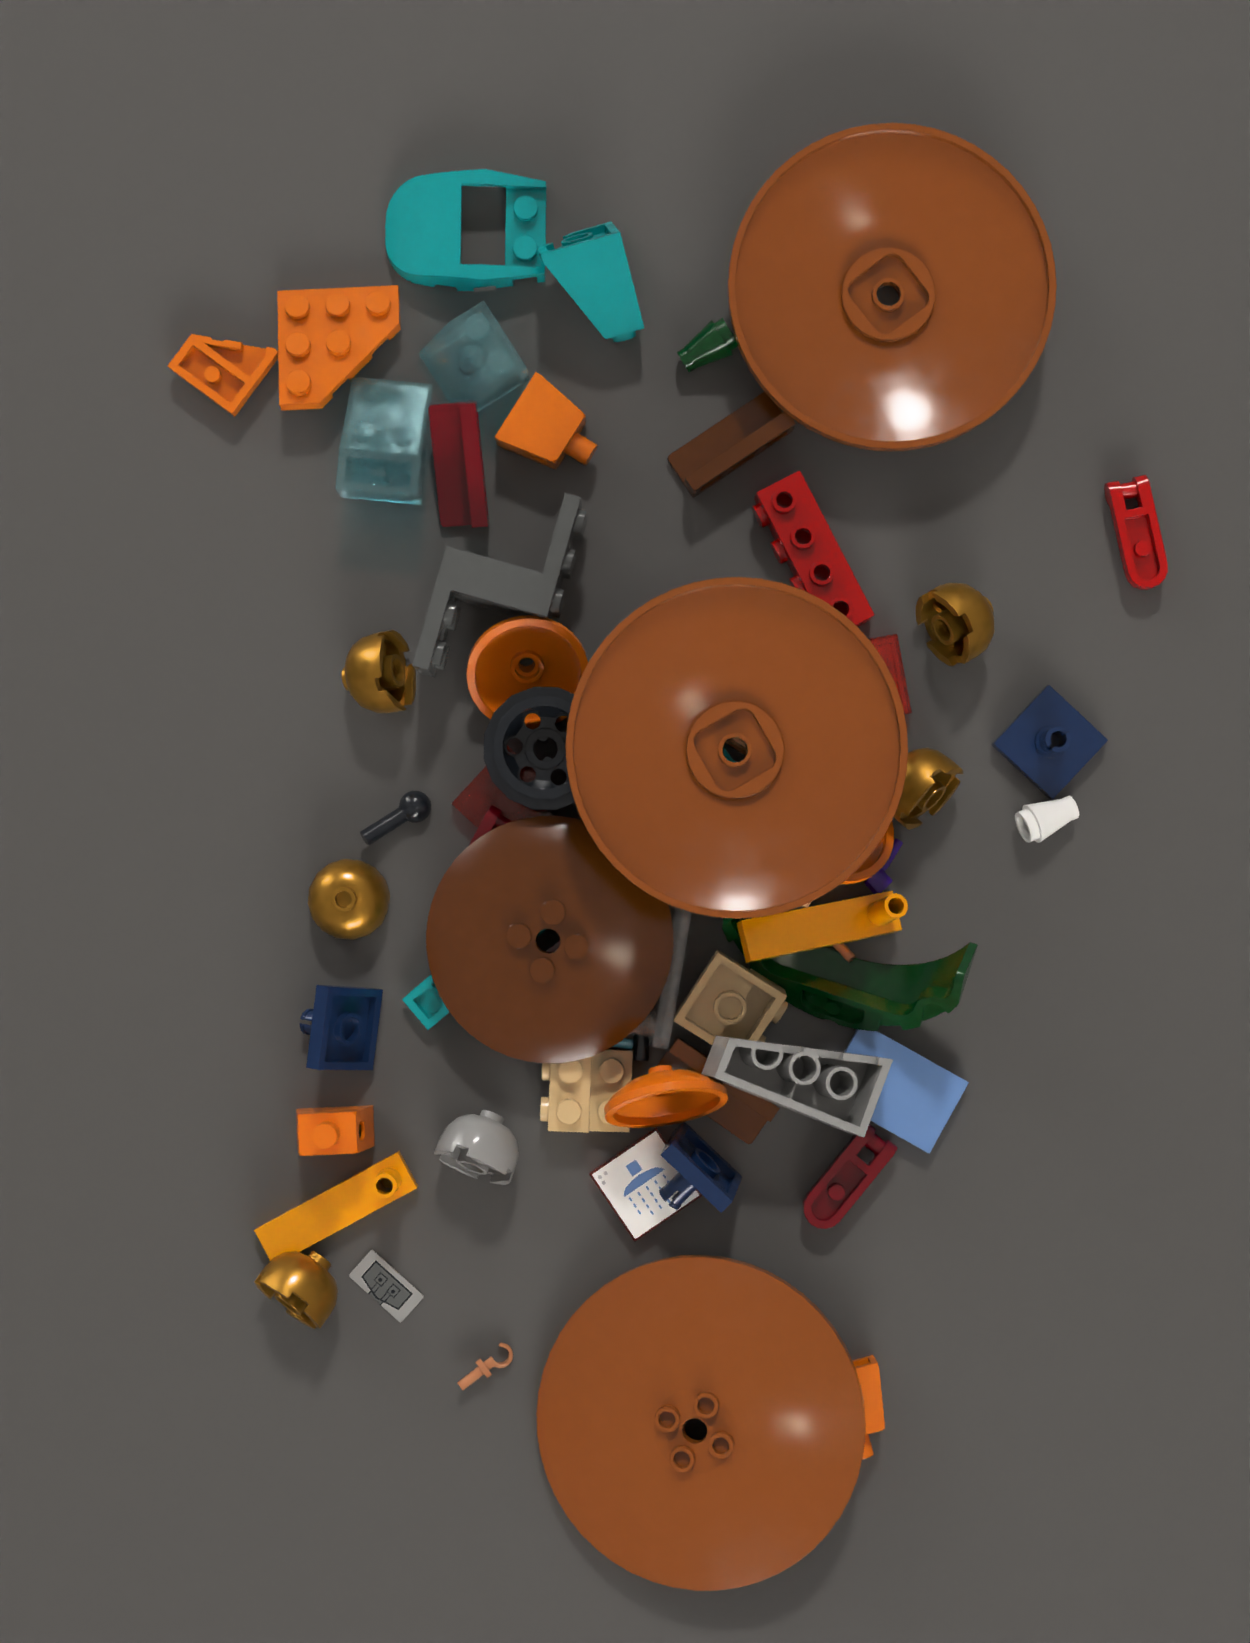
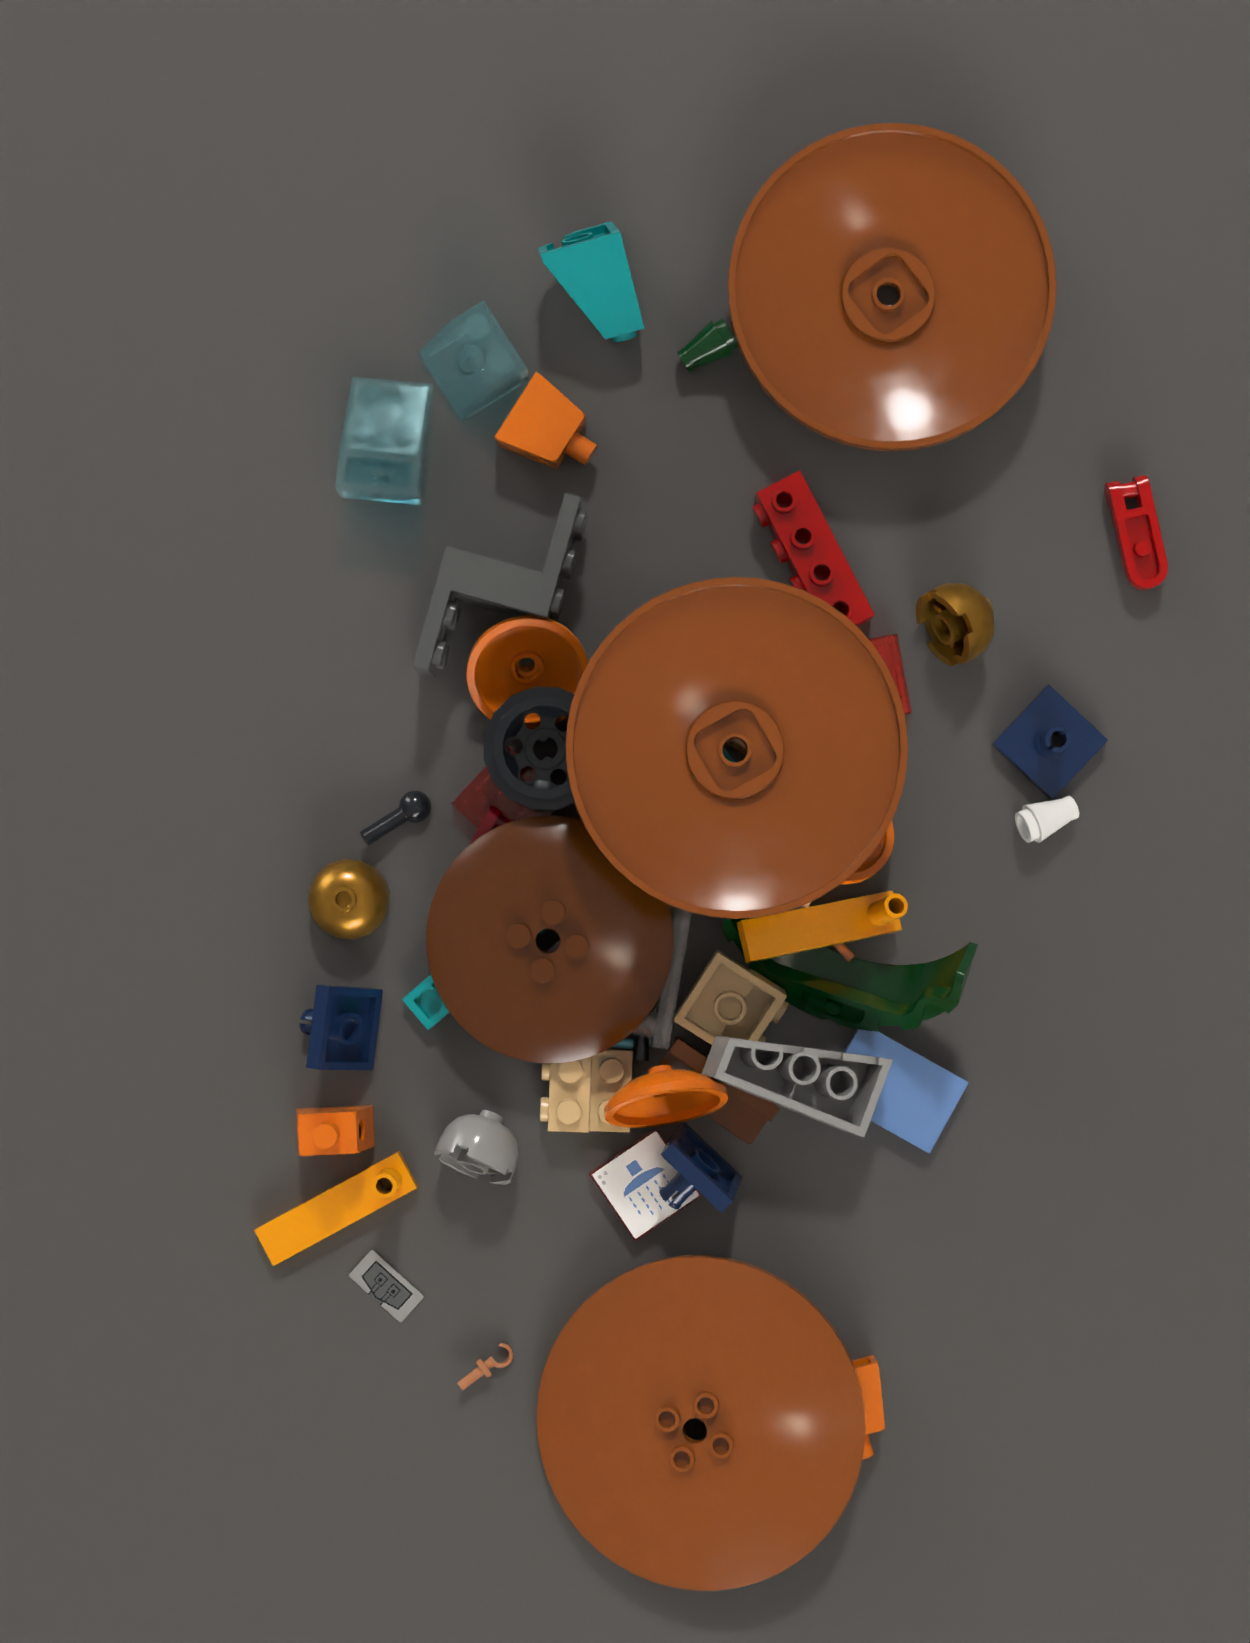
orange wing [167,334,278,417] -> none
pearl gold cylinder [254,1251,338,1329] -> none
orange plate [277,285,401,411] -> none
pearl gold cylinder [341,630,416,713] -> none
teal slope [385,169,547,291] -> none
dark red panel [428,400,489,528] -> none
reddish brown panel [668,392,796,498] -> none
dark red plate [802,1124,898,1229] -> none
dark purple hand [864,838,903,894] -> none
pearl gold cylinder [894,748,963,830] -> none

